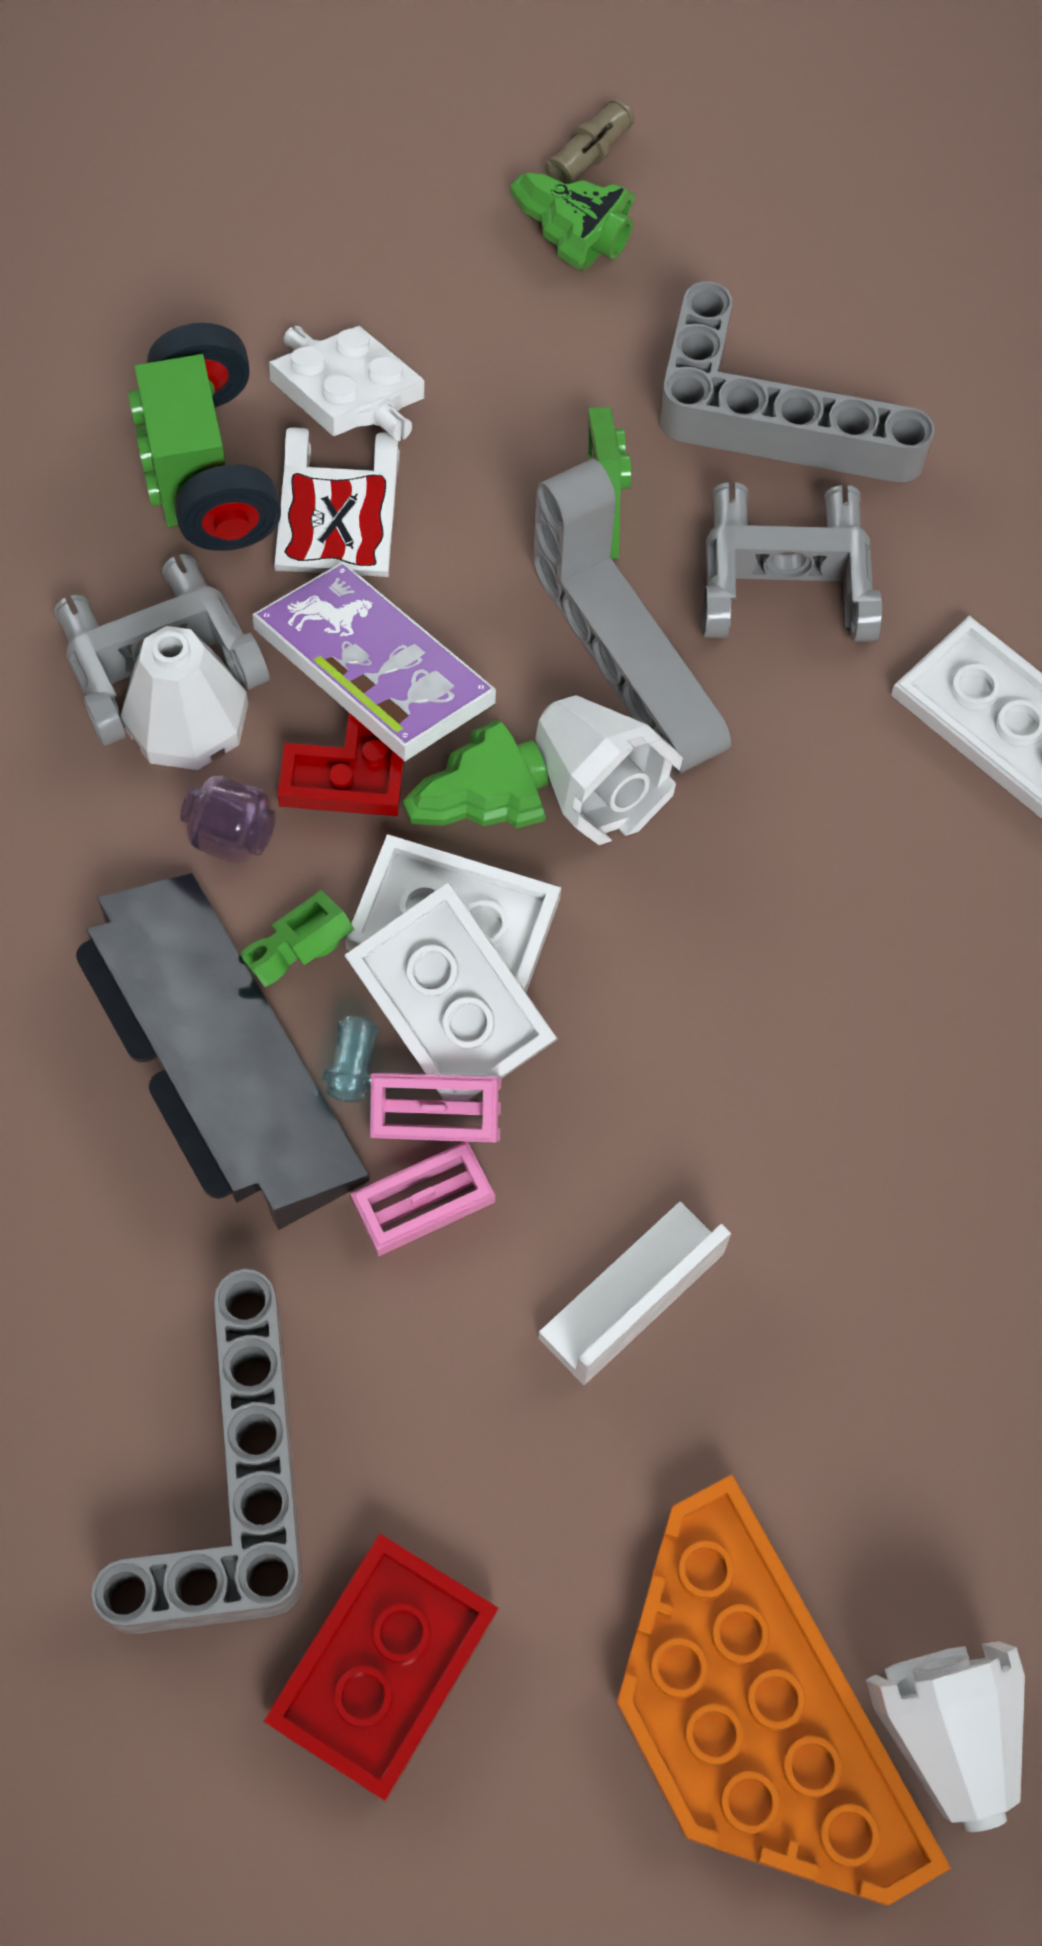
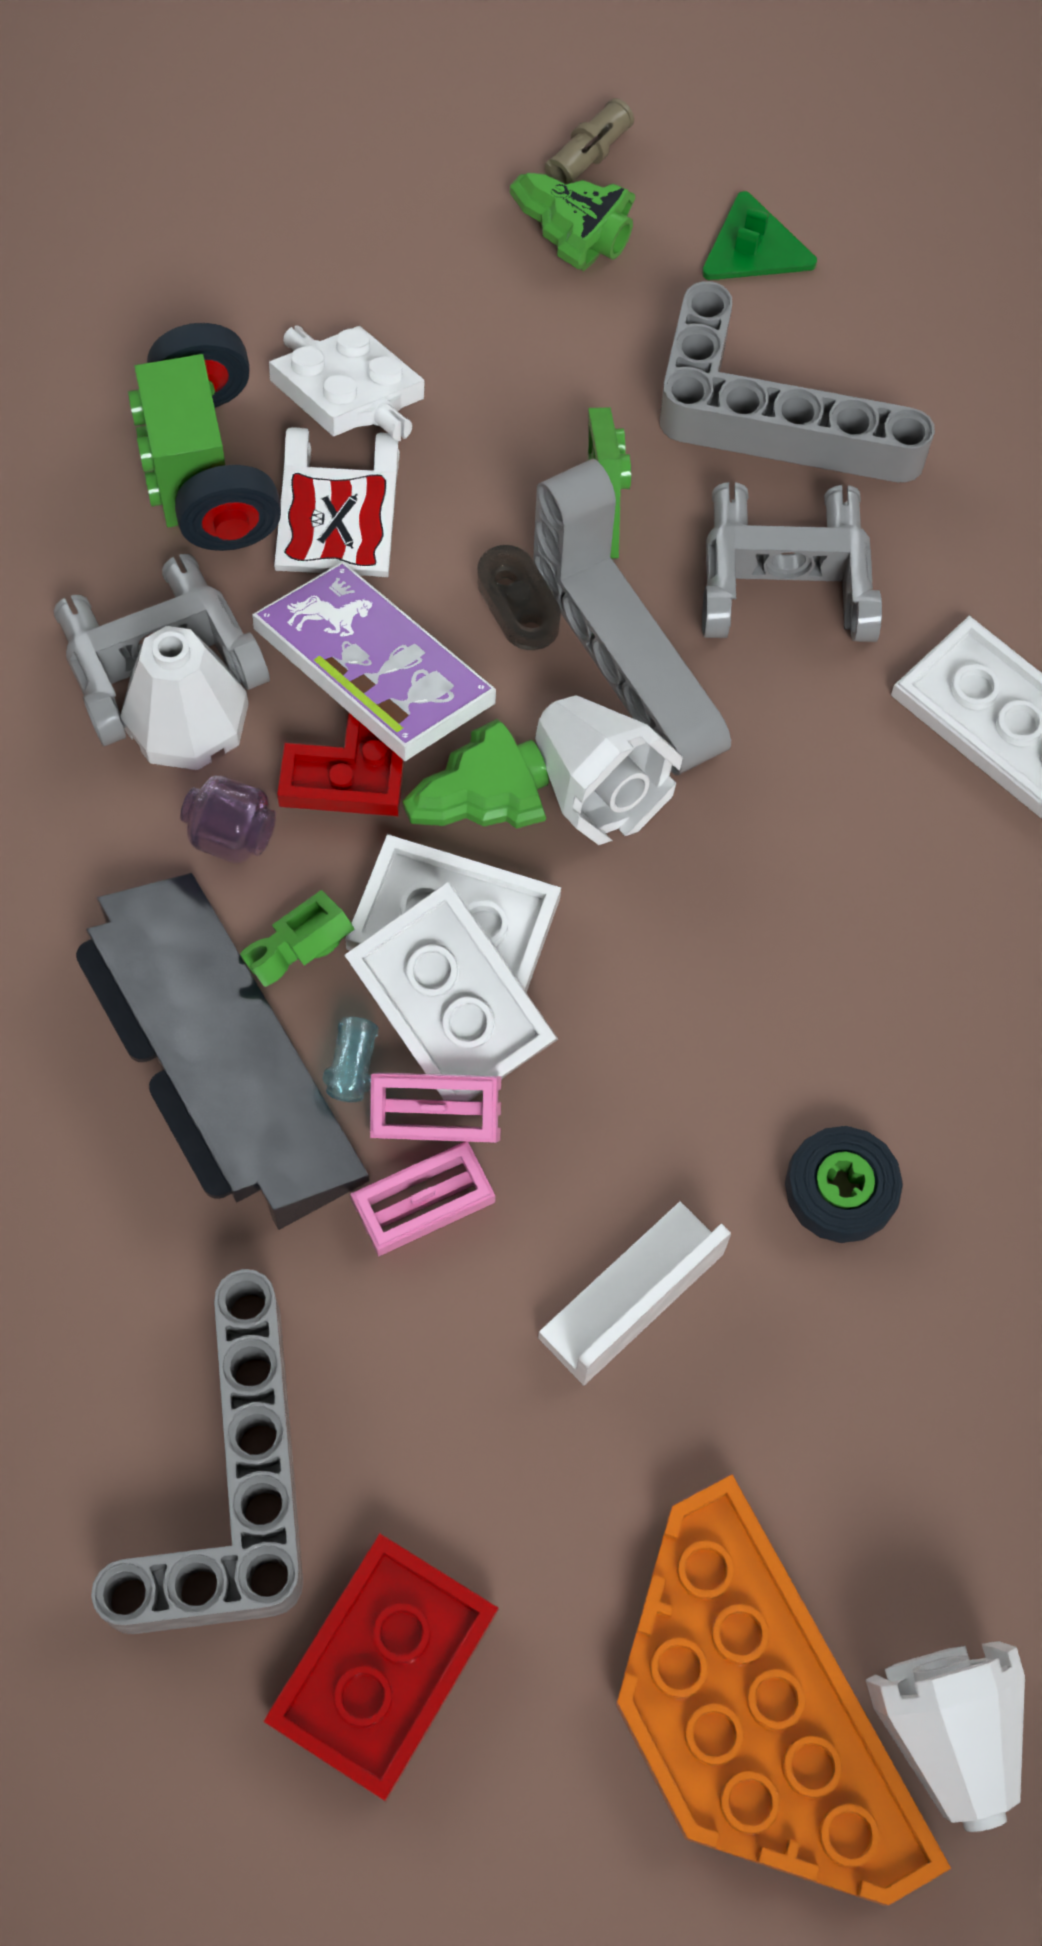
none -> clear smoke plate [477,545,561,650]
none -> green piece [702,191,817,280]
none -> black bush [785,1126,903,1243]

